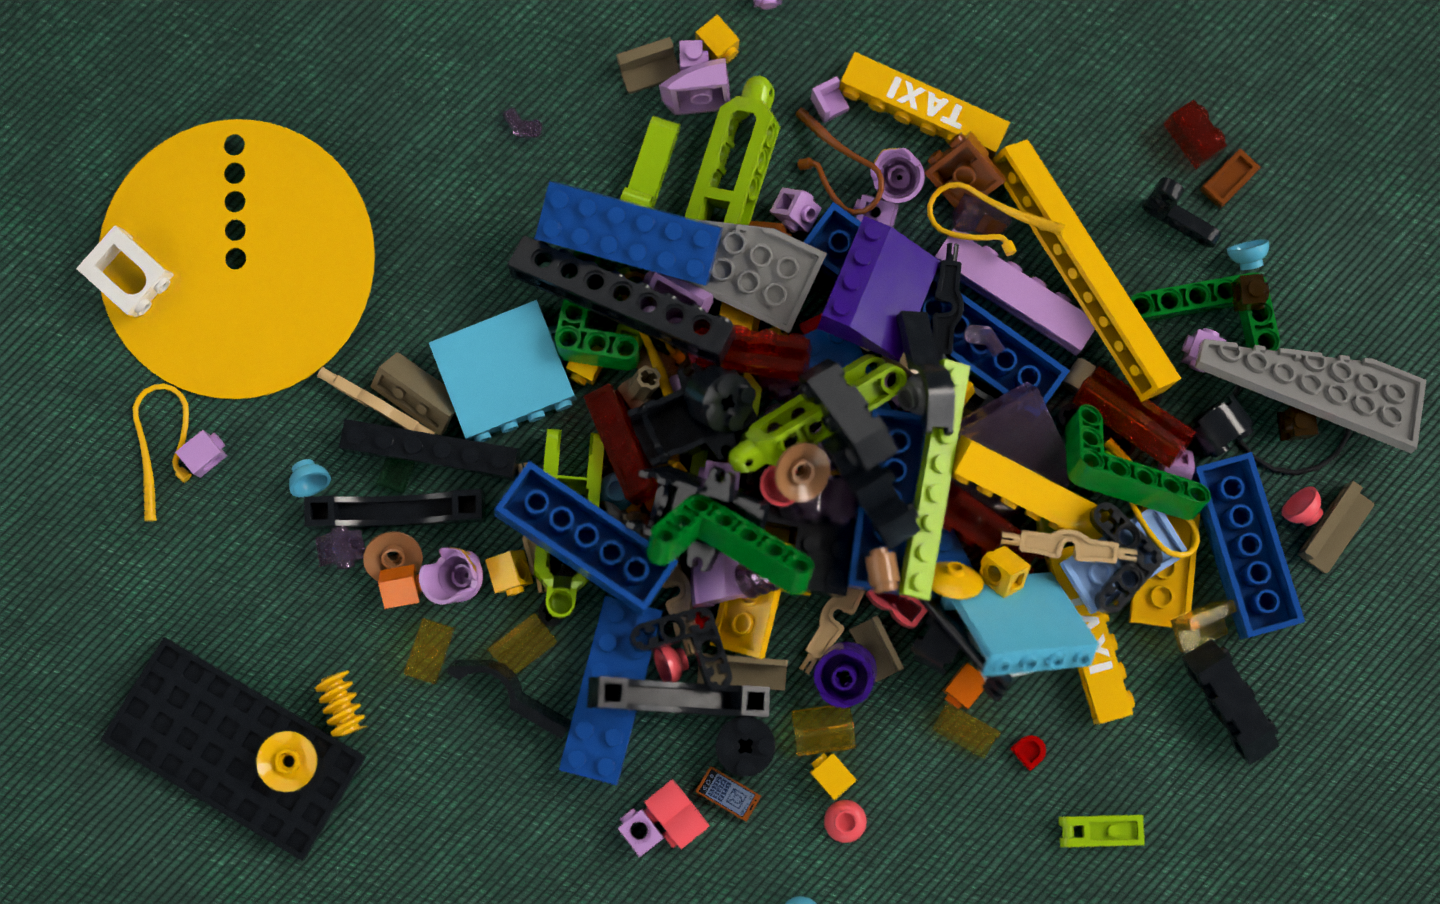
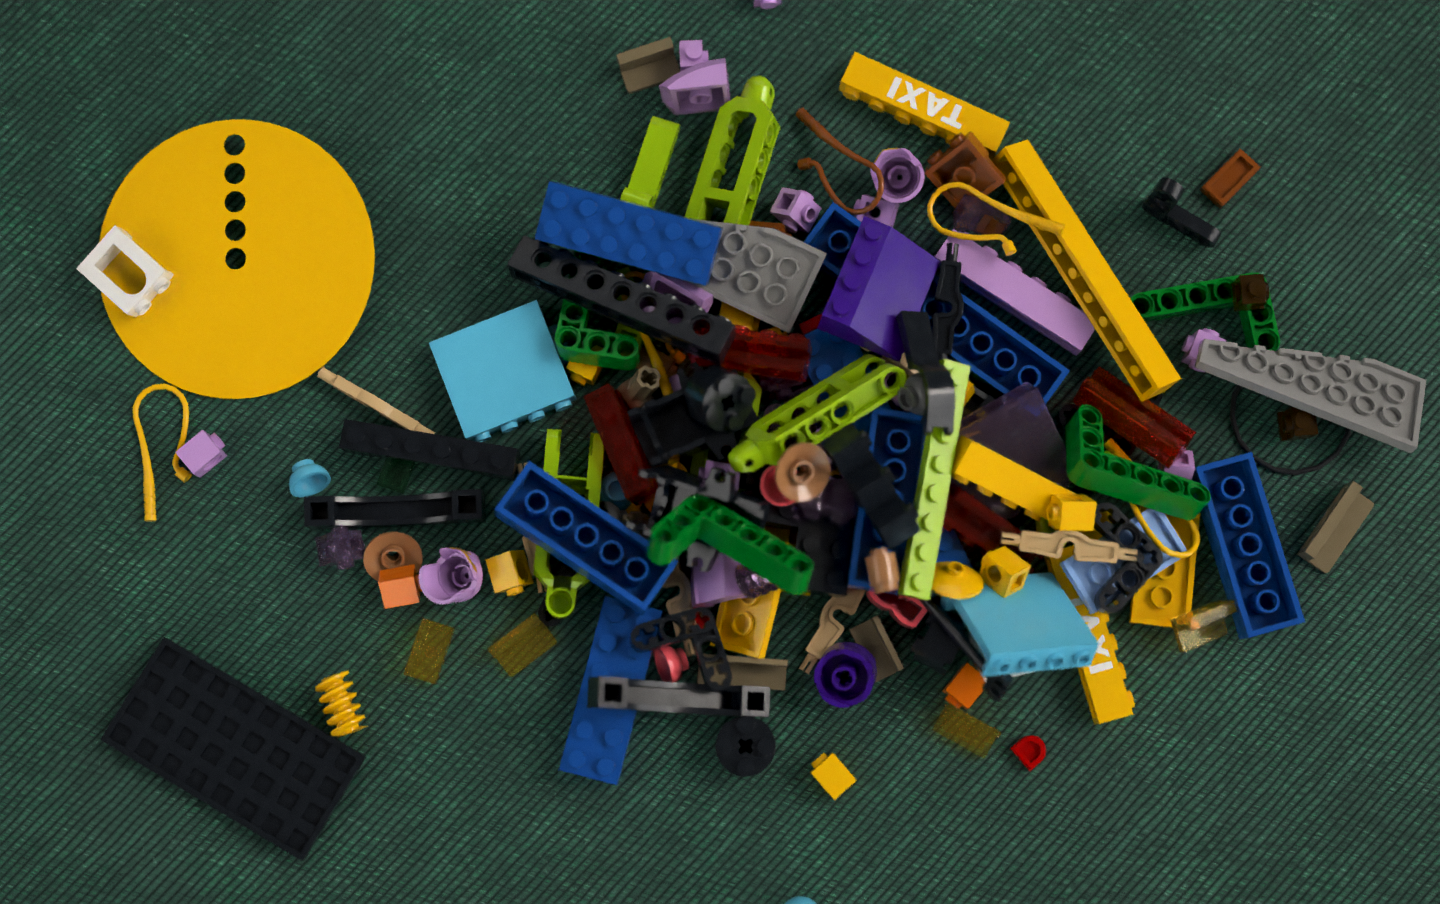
yellow dish [257,731,317,792] -> none
dark tan panel [370,352,456,435] -> none
black piece [446,660,572,739] -> none
clear purple arm [502,107,543,139] -> none
lavender brick [618,808,664,857] -> none
coral brick [644,779,710,849] -> none
tile [695,766,761,822] -> none
yellow brick [696,15,739,63] -> none
clear yellow panel [791,705,856,756] -> none
black brick [797,358,898,470] -> none
lavender panel [811,77,849,123] -> none
coral piece [824,800,867,843] -> none
clear purple arm [963,325,1005,357] -> none
lime plate [1058,814,1145,847] -> none
dark tan brick [1061,358,1096,397] -> none
clear red brick [1163,99,1227,170] -> none
black brick [1182,639,1279,765] -> none
black brick [1184,394,1254,458] -> none
medium azure piece [1227,239,1269,270] -> none
coral piece [1282,486,1323,526] -> none
none -> yellow brick [1047,494,1097,531]

